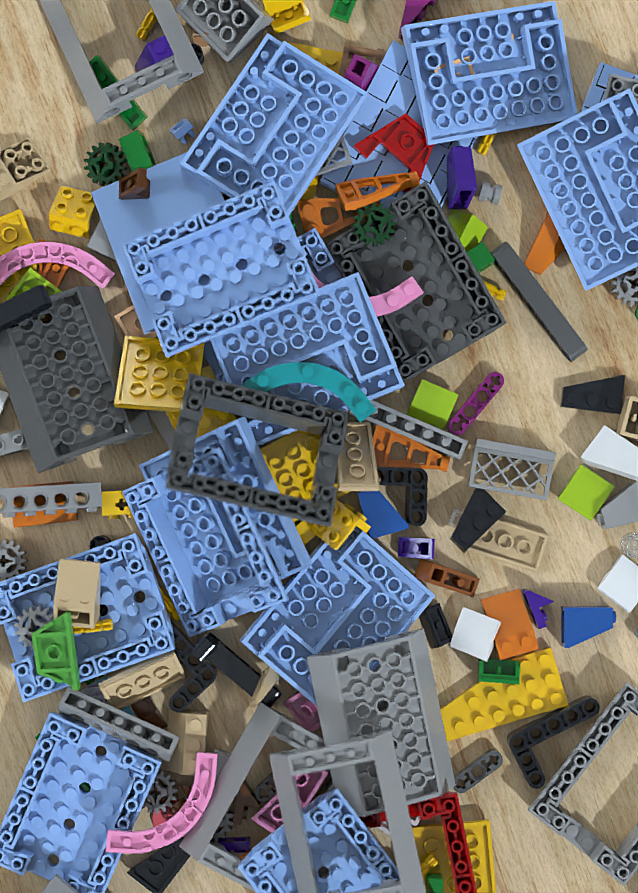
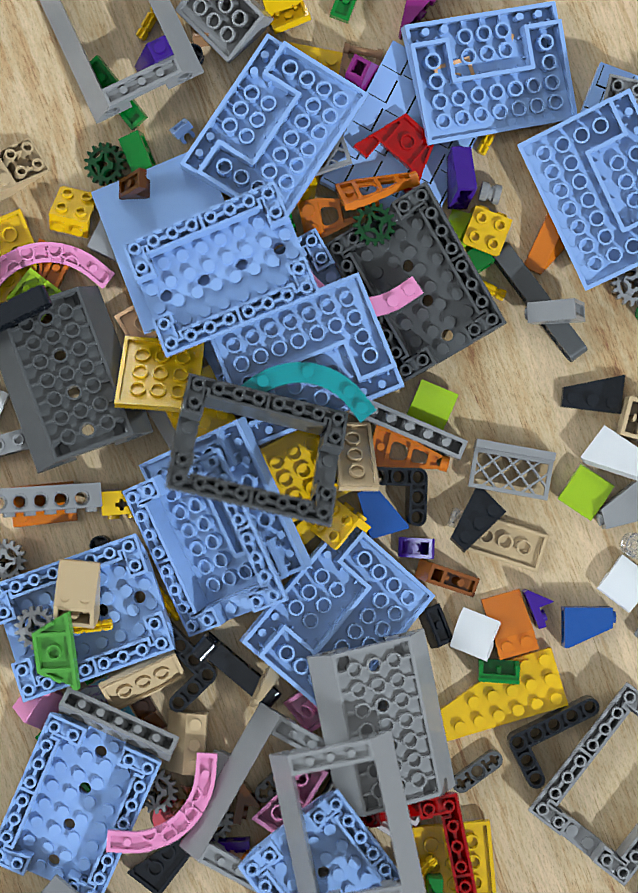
magenta beam [448,372,504,436] -> none
none -> bright pink slope [12,690,64,730]
none -> yellow bracket [462,205,513,257]
none -> light grey slope [524,298,585,325]

